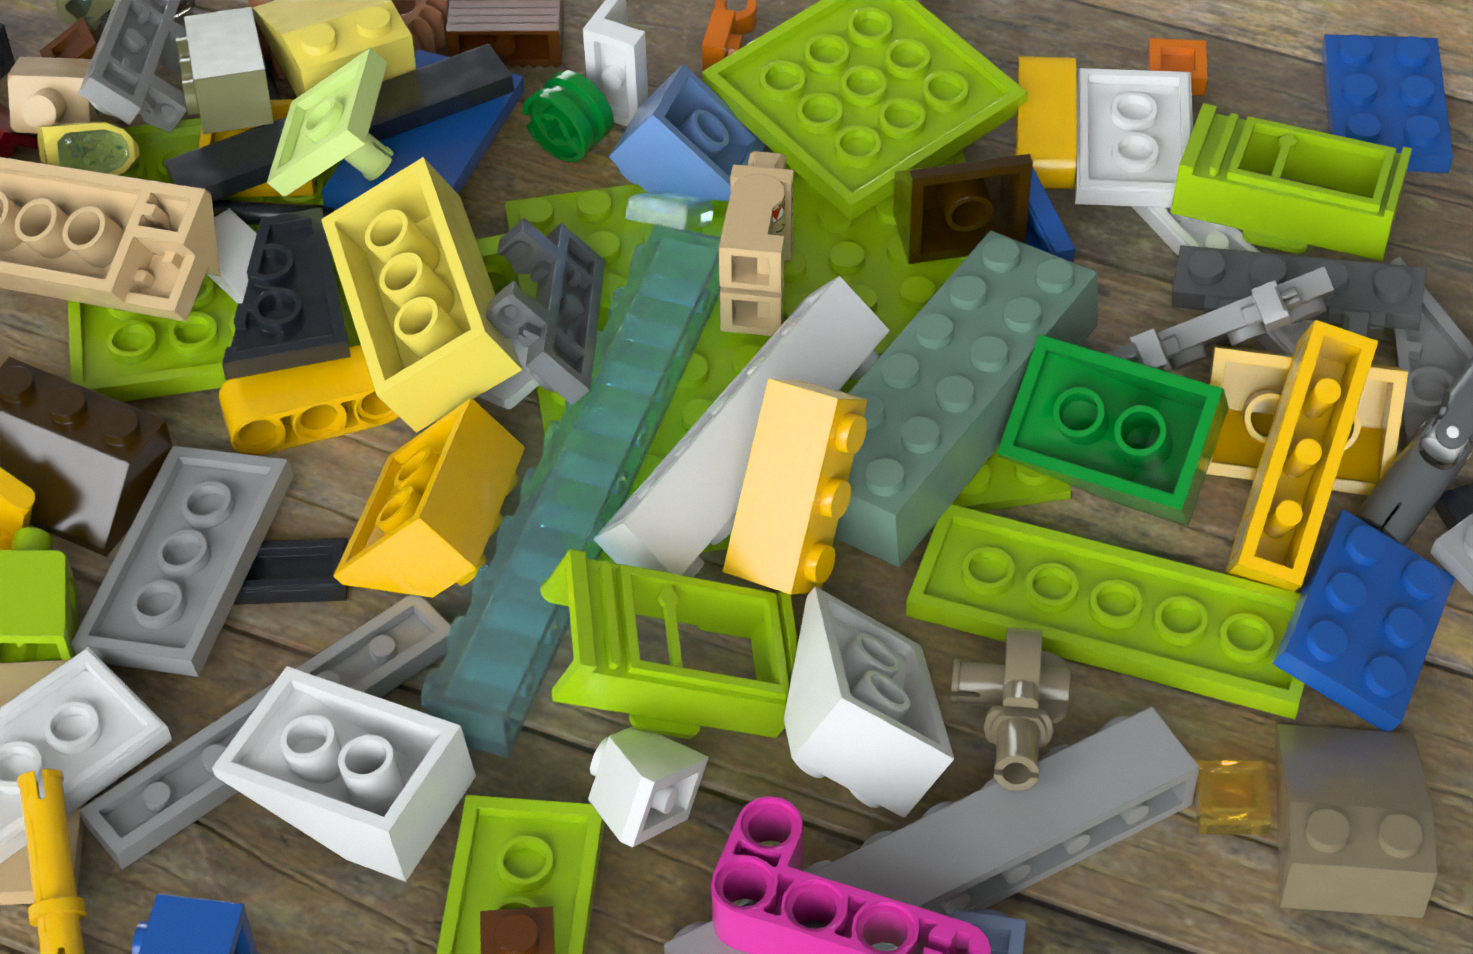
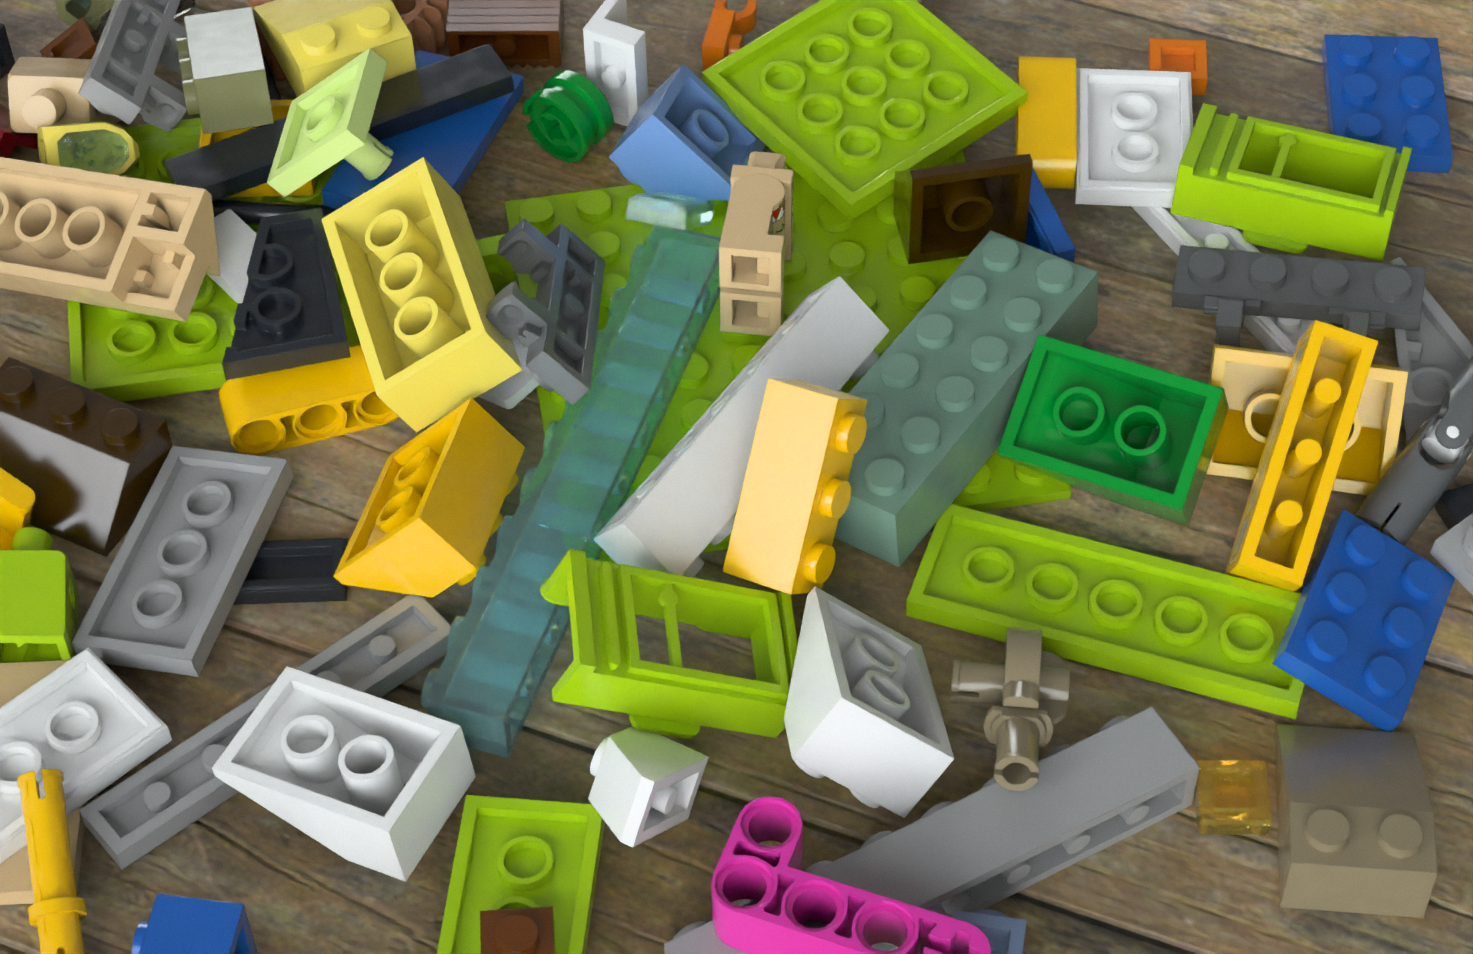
light grey hinge [1105,266,1335,372] -> none

